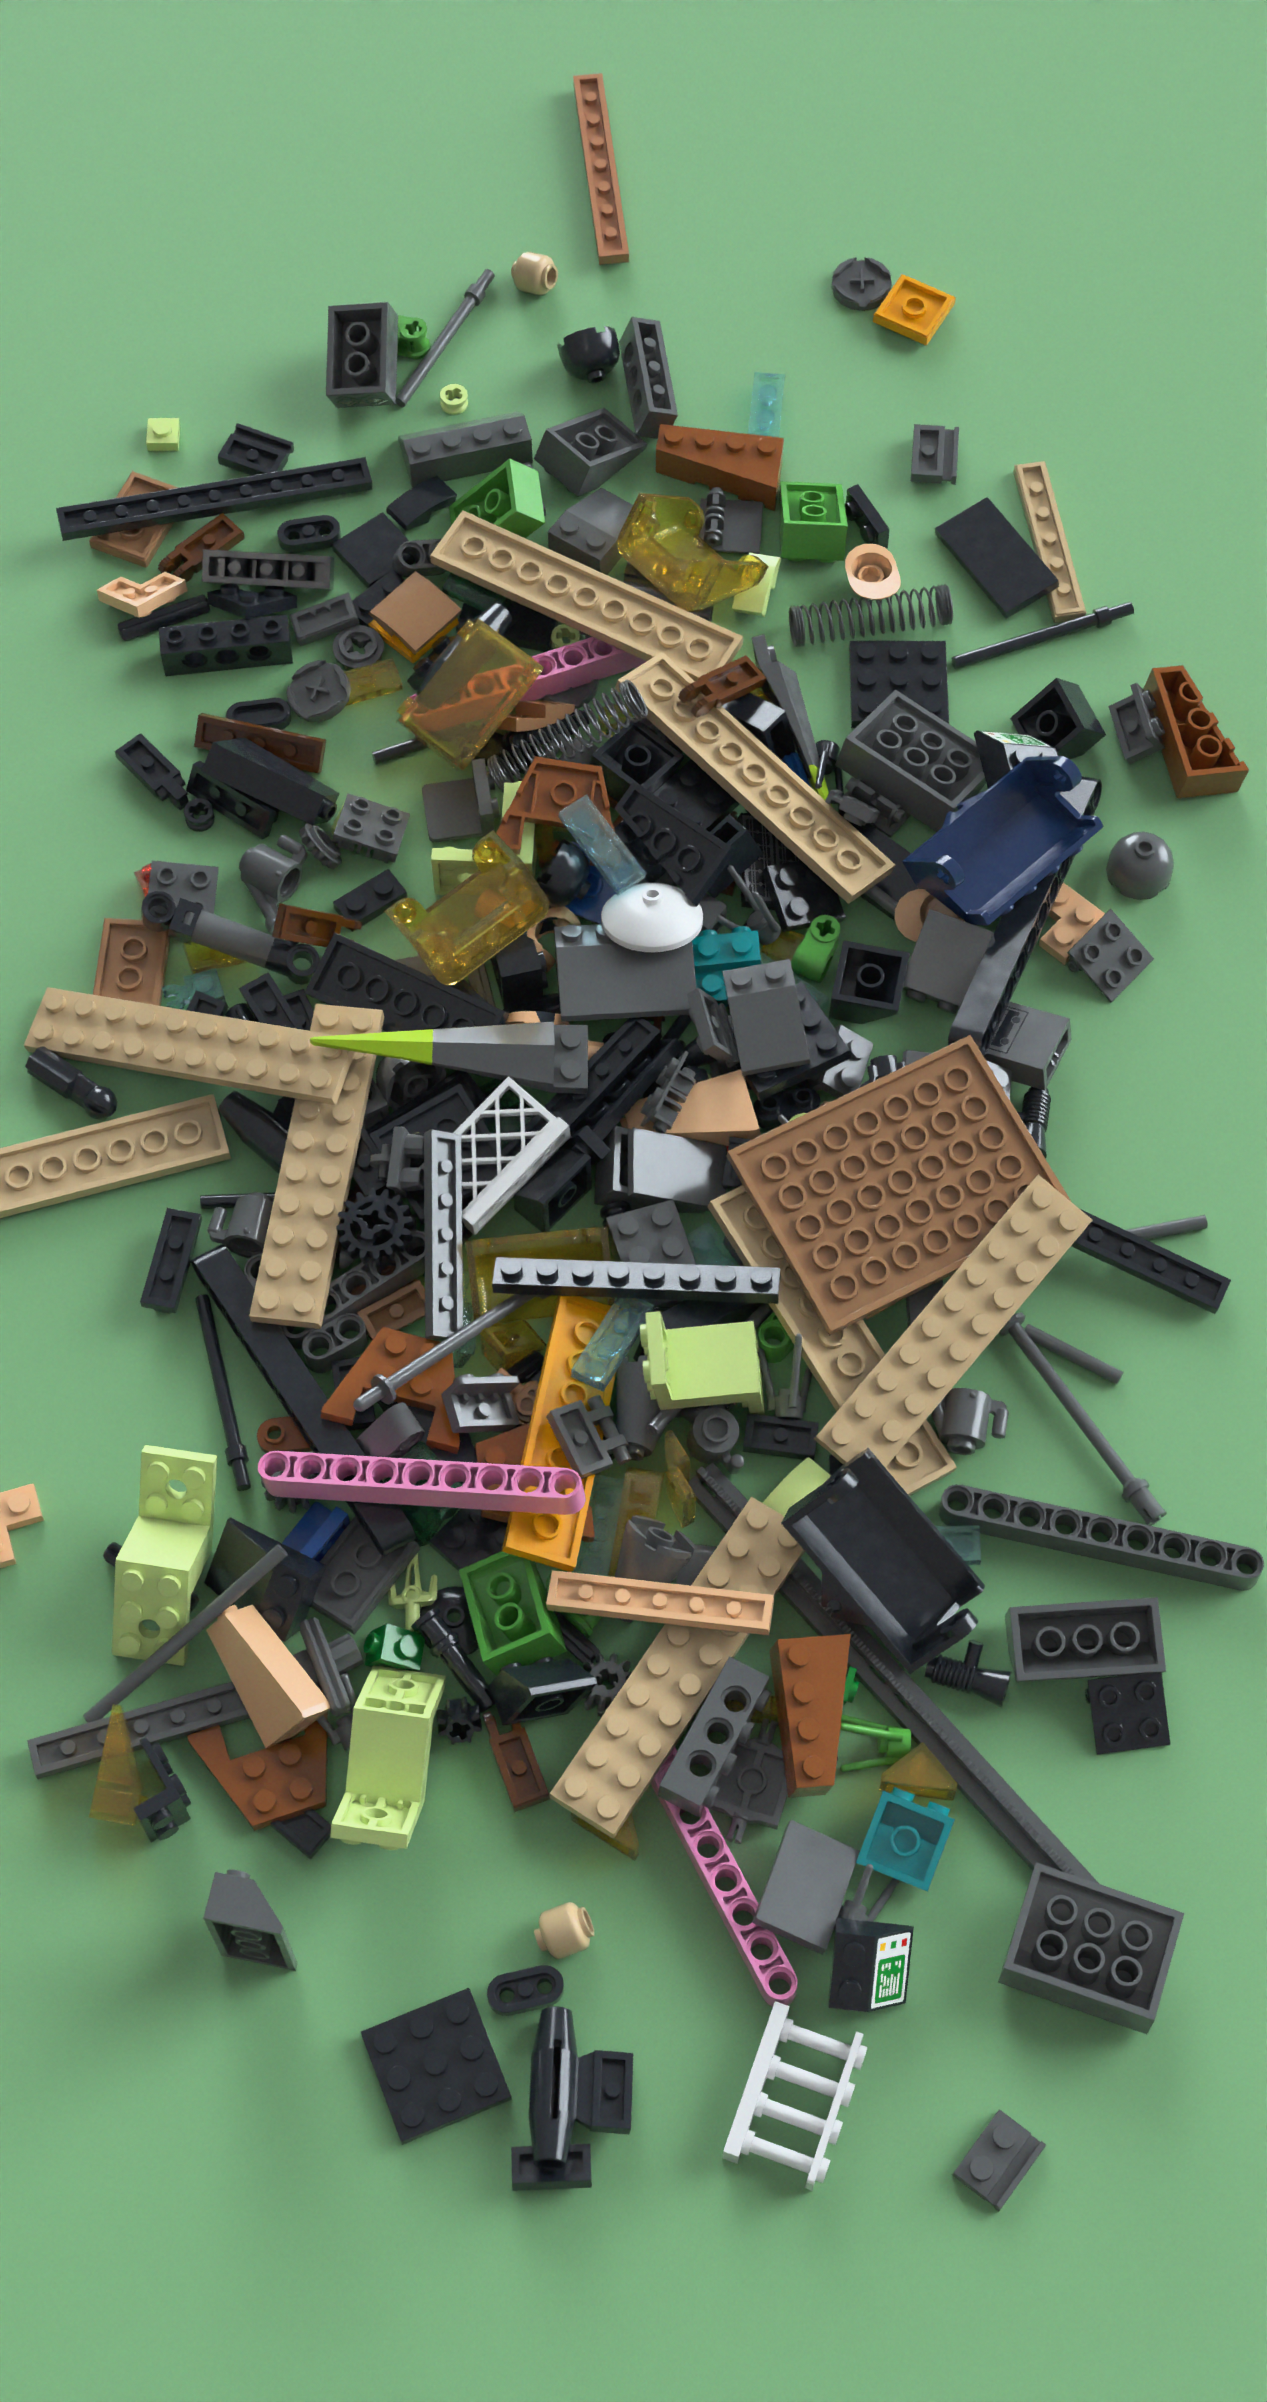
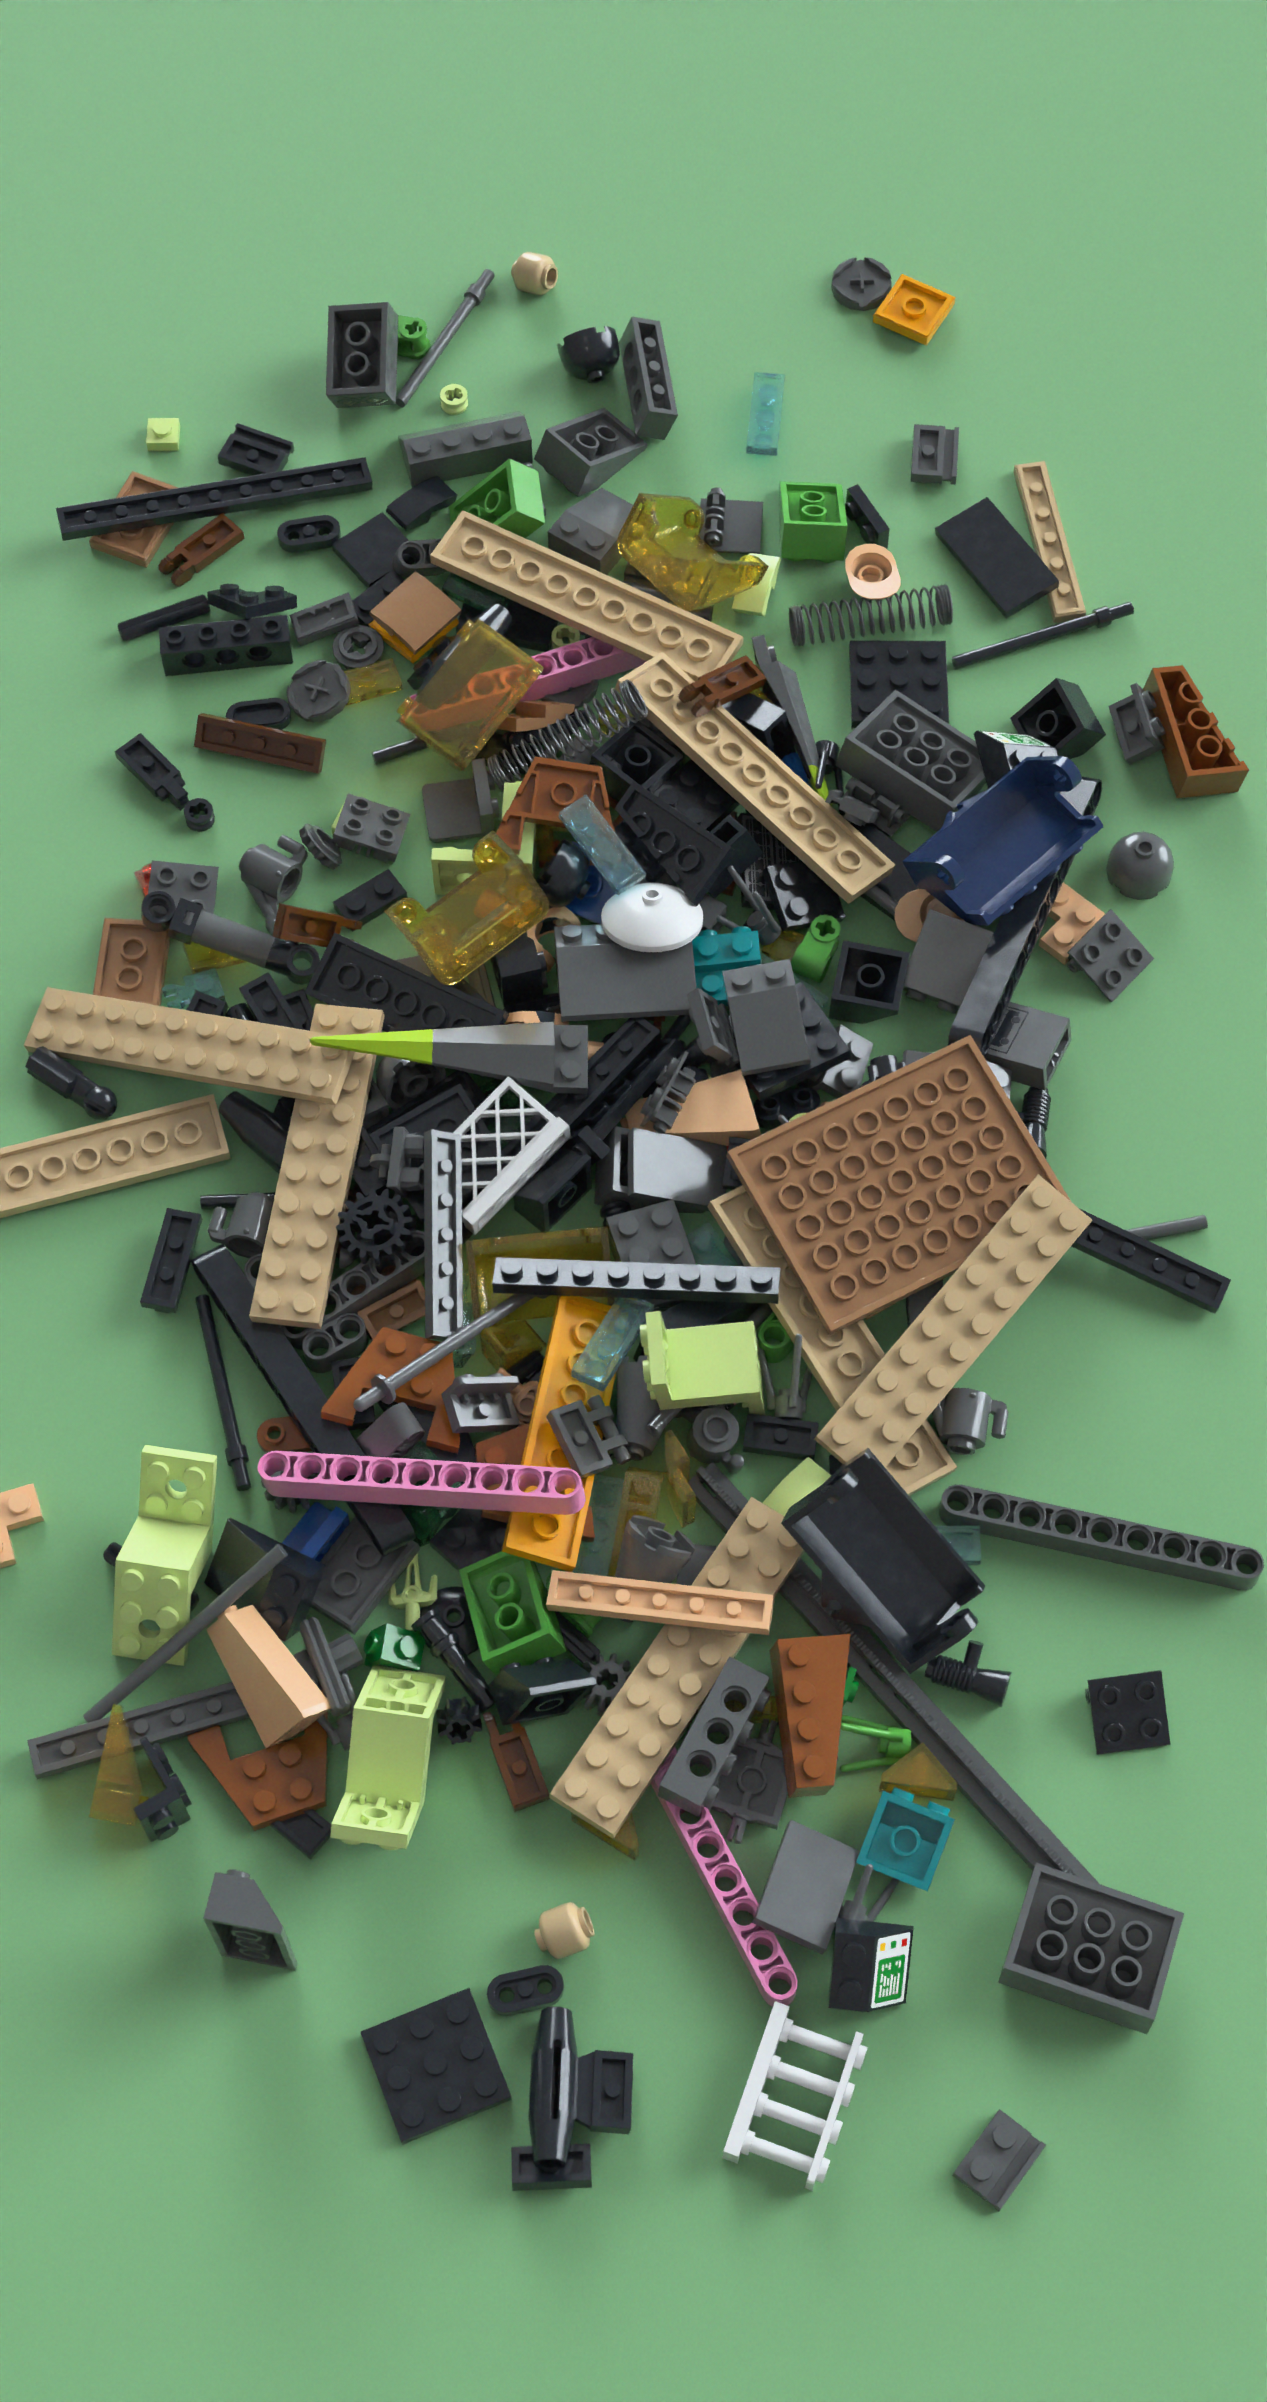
light nougat plate [97,572,188,618] -> none
black plate [186,761,280,839] -> none
black slope [201,737,340,825] -> none
black brick [202,549,335,590] -> none
nougat plate [573,73,629,265] -> none
dark orange wedge [656,424,784,511] -> none
dark grey bar [998,1312,1167,1526] -> none
dark grey slope [1005,1597,1166,1682] -> none
dark grey bar [1024,1324,1124,1384] -> none

